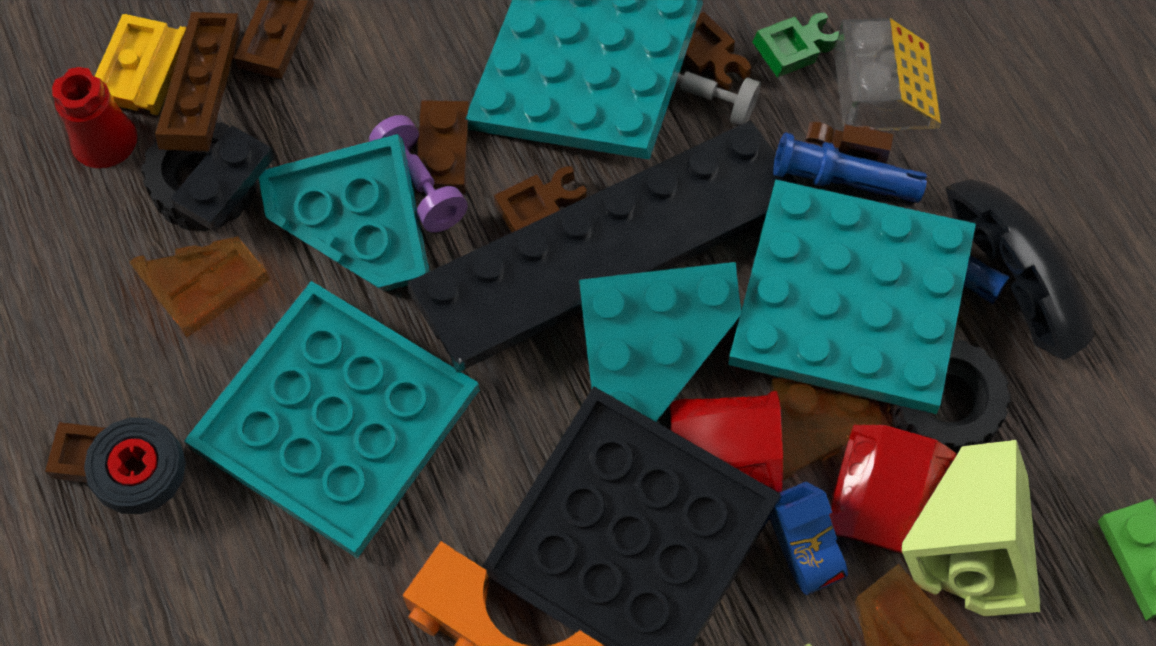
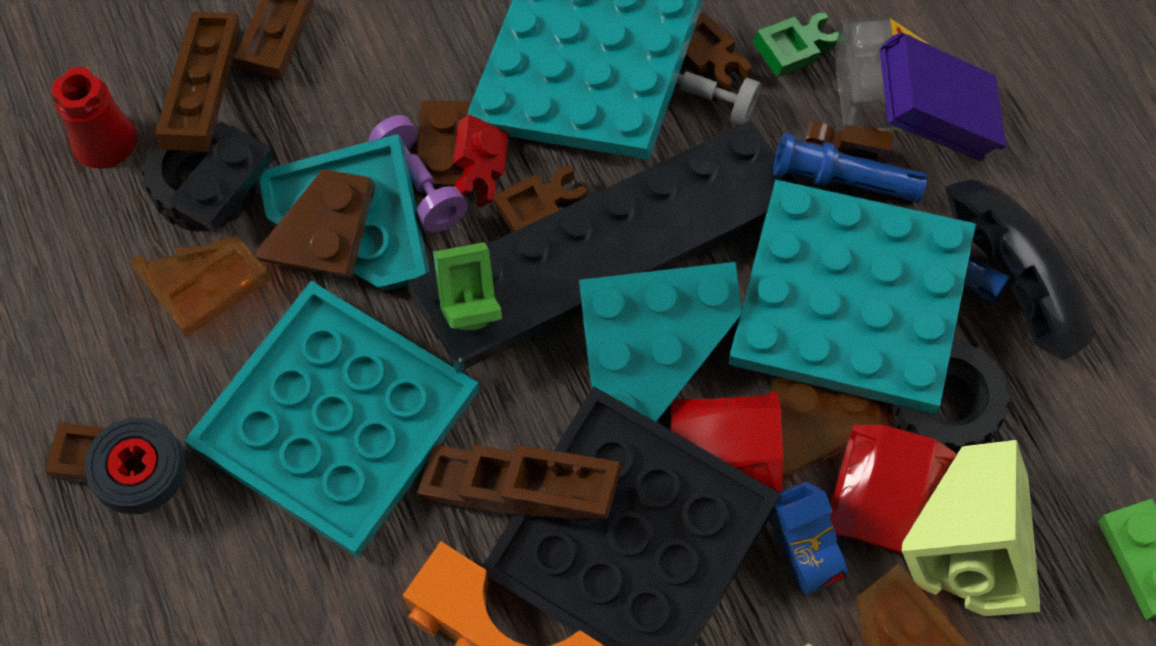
yellow plate [95,14,187,115] -> none
none -> reddish brown wing [255,169,375,279]
none -> reddish brown slope [417,444,622,519]
none -> bright green bracket [433,242,502,330]
none -> red plate [453,114,509,208]
none -> dark purple piece [880,33,1006,161]

